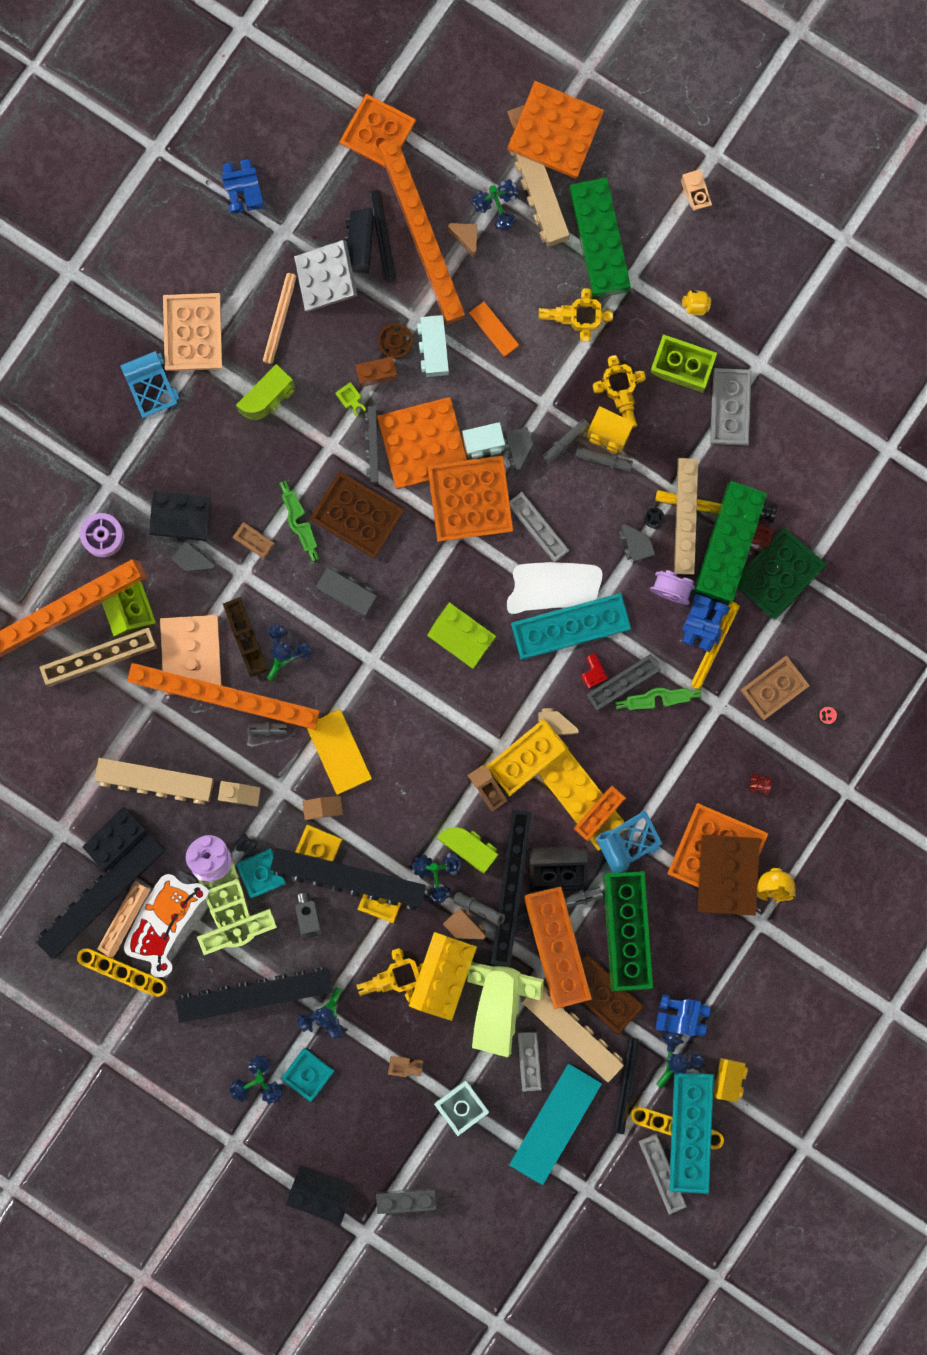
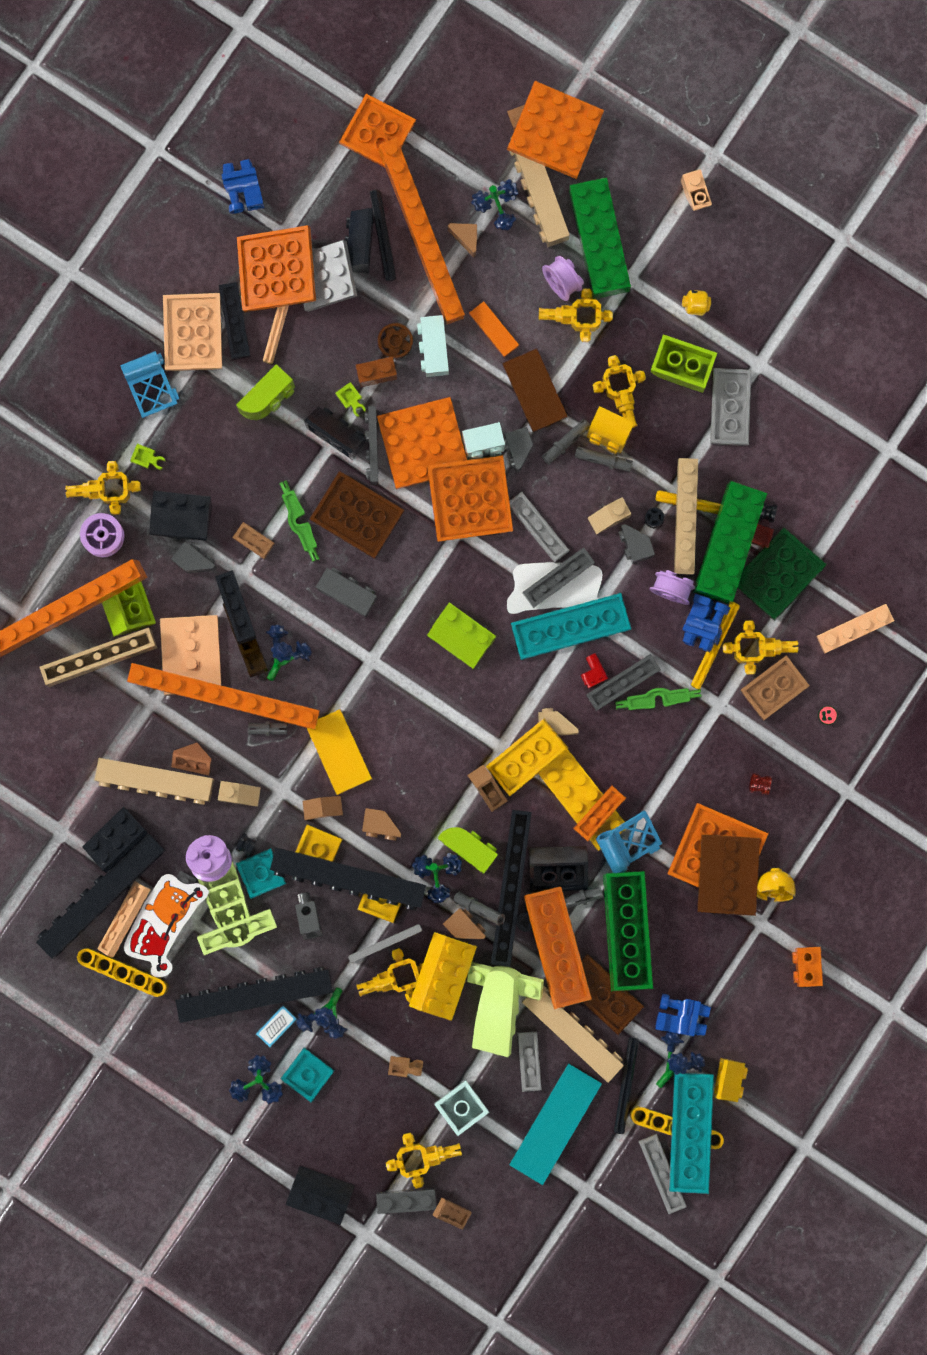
none -> yellow piece [65,461,141,515]
none -> lime plate [130,444,166,470]
none -> nougat slope [171,743,211,775]
none -> black plate [215,570,257,645]
none -> black plate [218,282,251,360]
none -> orange plate [237,225,316,312]
none -> white tile [256,1006,297,1047]
none -> black slope [304,406,366,460]
none -> light grey tile [348,924,423,963]
none -> medium nougat slope [362,808,401,841]
none -> yellow piece [386,1133,462,1189]
none -> medium nougat plate [433,1198,472,1230]
none -> reddish brown tile [502,348,568,433]
none -> dark grey plate [522,547,595,608]
none -> lavender wheel [542,256,584,301]
none -> tan slope [588,497,631,535]
none -> yellow piece [722,621,798,675]
none -> orange brick [792,947,823,987]
none -> light nougat plate [816,604,894,654]

